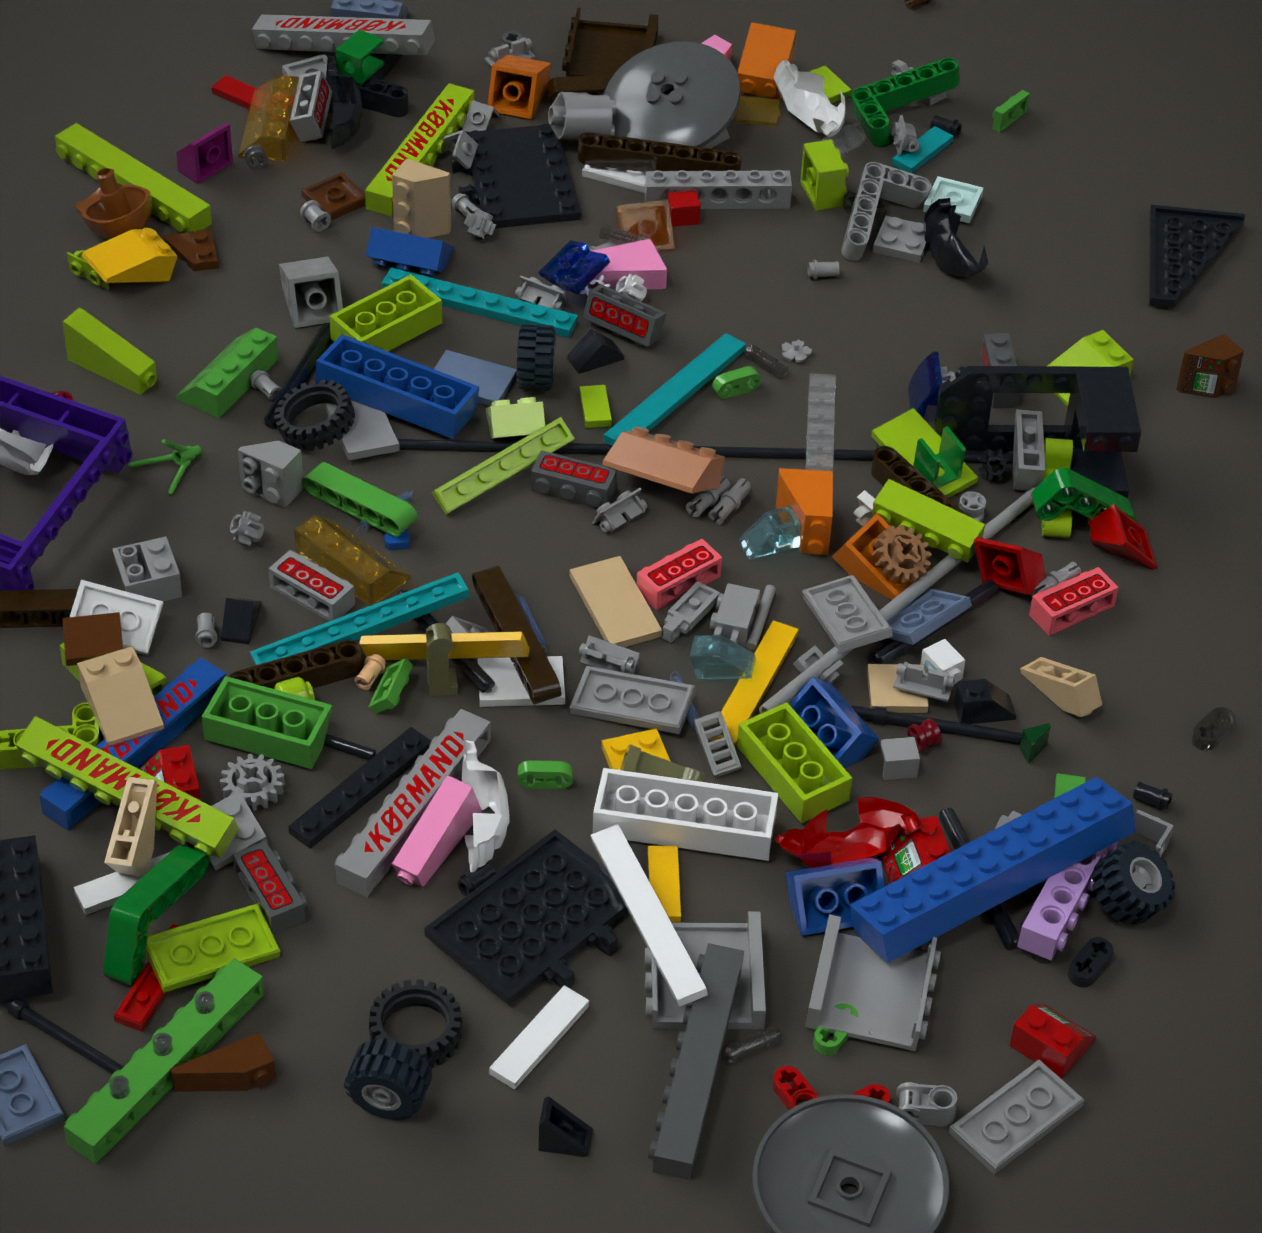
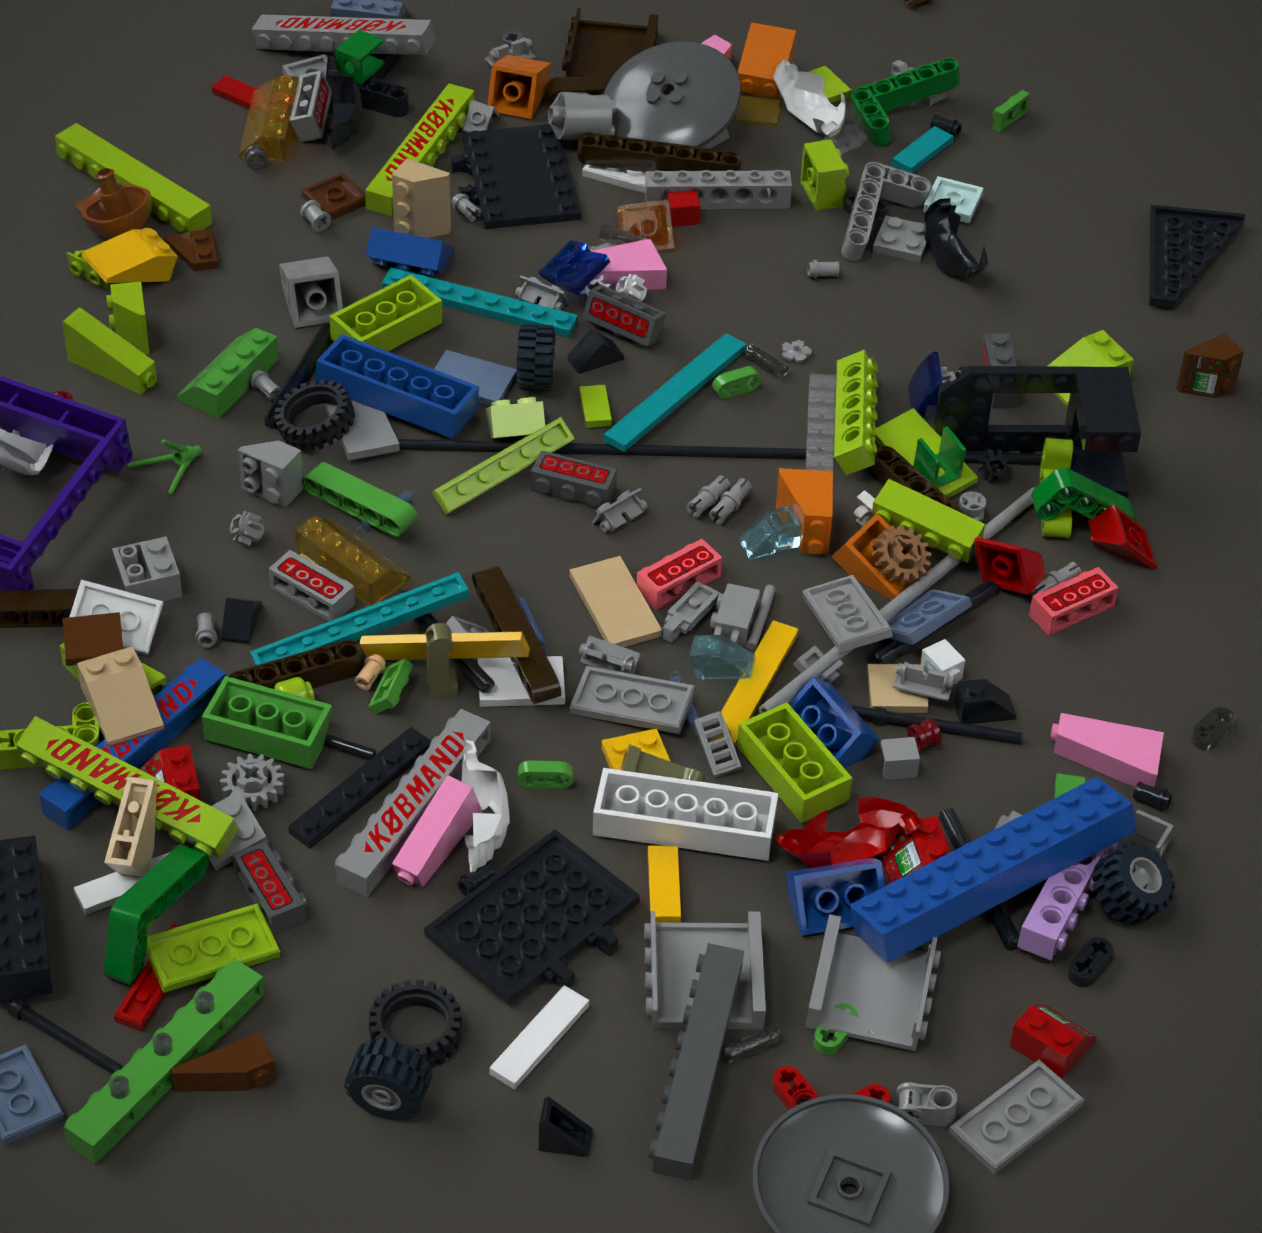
magenta slope [176,123,233,184] -> none
blue piece [384,530,410,550] -> none
light grey bracket [443,130,478,169] -> none
light grey gear [464,209,496,239] -> none
white tile [591,824,708,1007] -> none
nougat slope [602,427,725,493] -> none
light grey hinge [891,115,919,156] -> none
light grey slope [1013,409,1045,490] -> none
dark green slope [1019,723,1051,763] -> none
tan slope [1020,657,1102,717] -> none
none -> lime slope [106,281,150,354]
none -> lime brick [834,349,878,475]
none -> bright pink slope [1050,713,1164,787]

